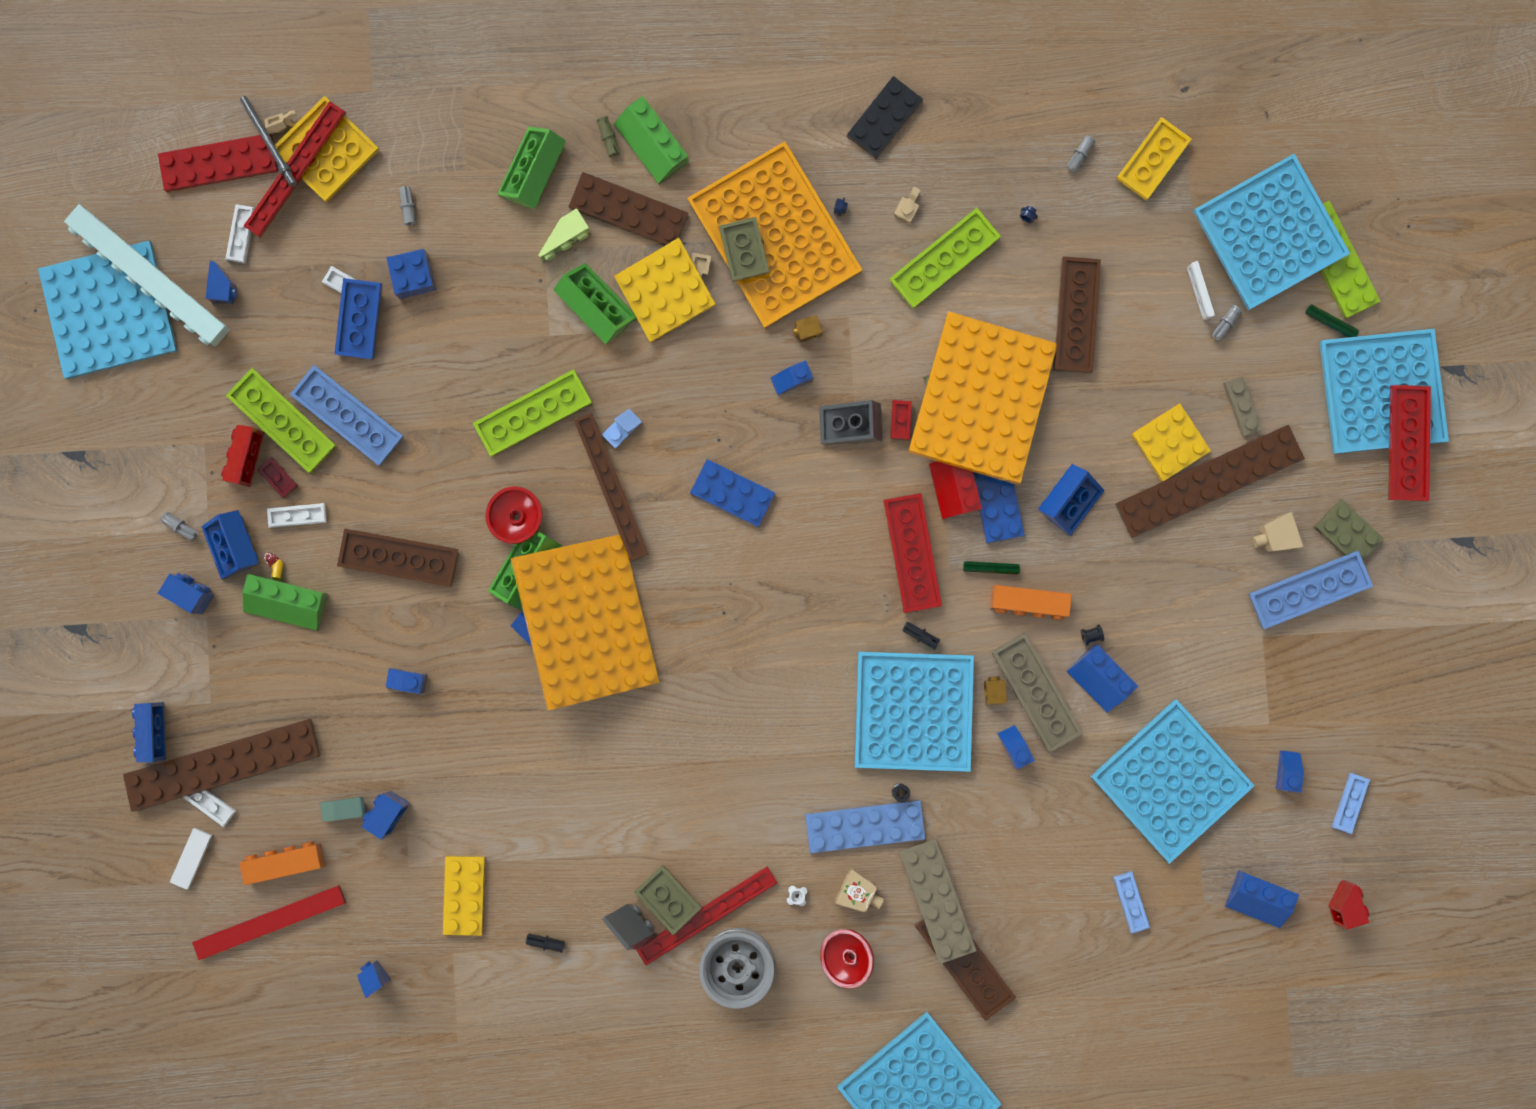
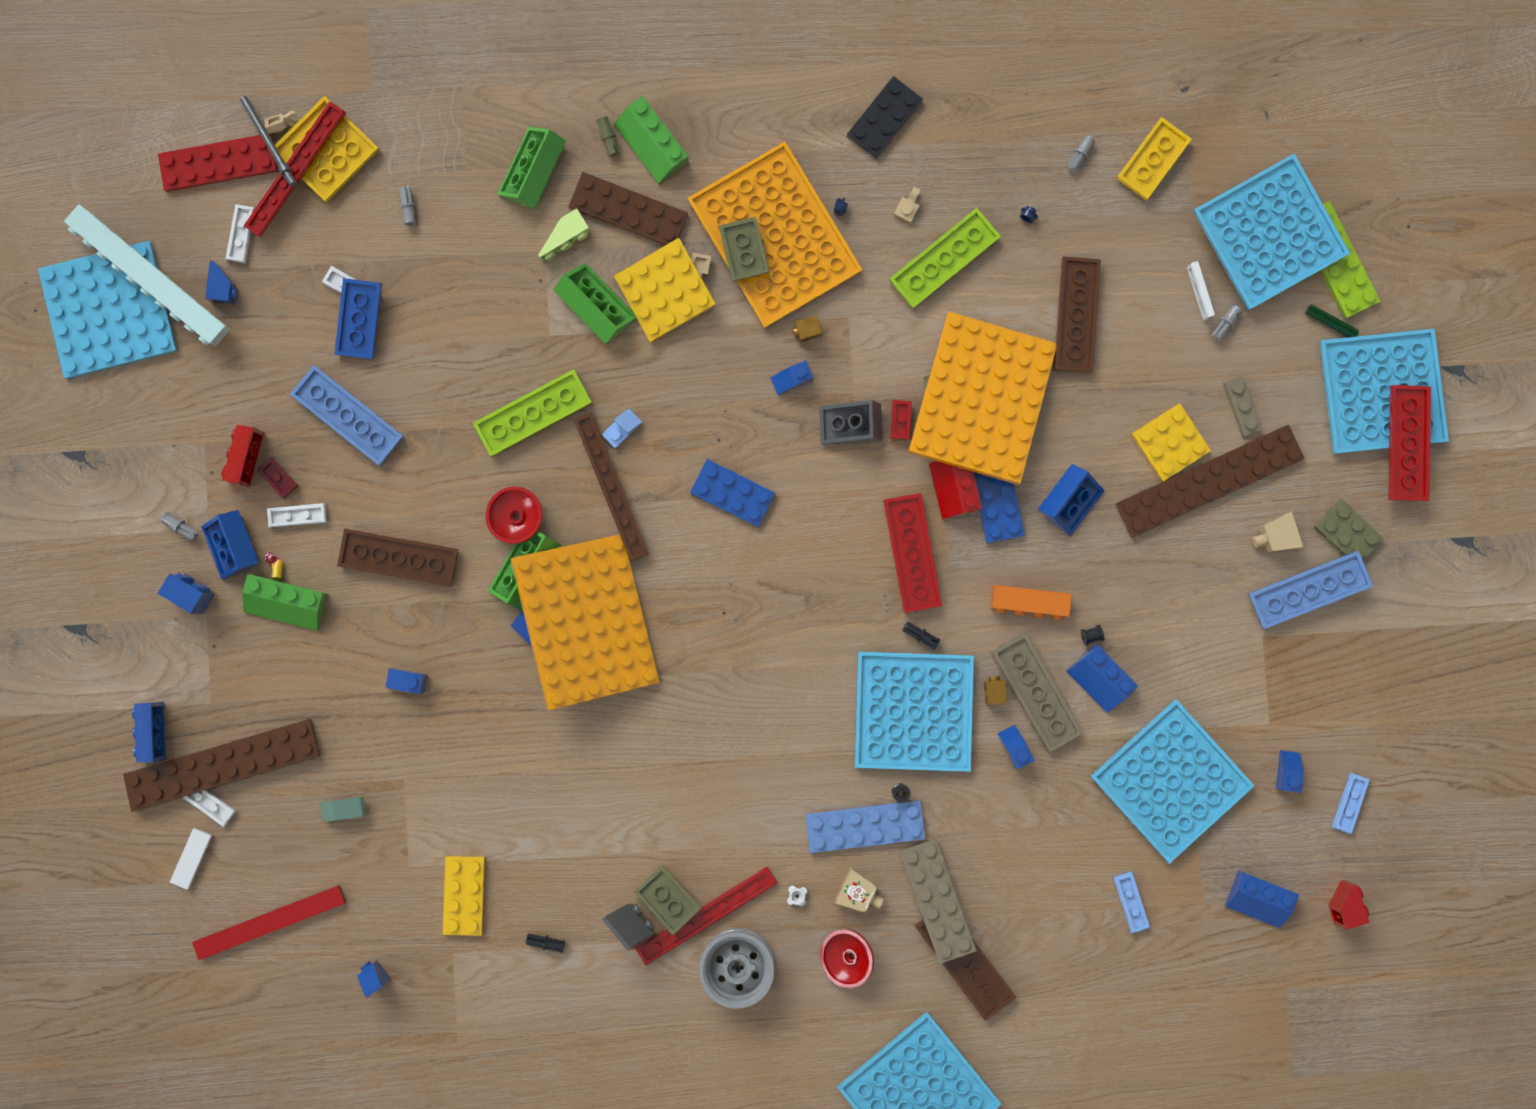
lime plate [225,368,337,474] -> none
orange brick [239,841,325,885] -> none
blue brick [362,791,410,840] -> none
blue brick [386,249,436,299] -> none
dark green axle [963,561,1020,575] -> none

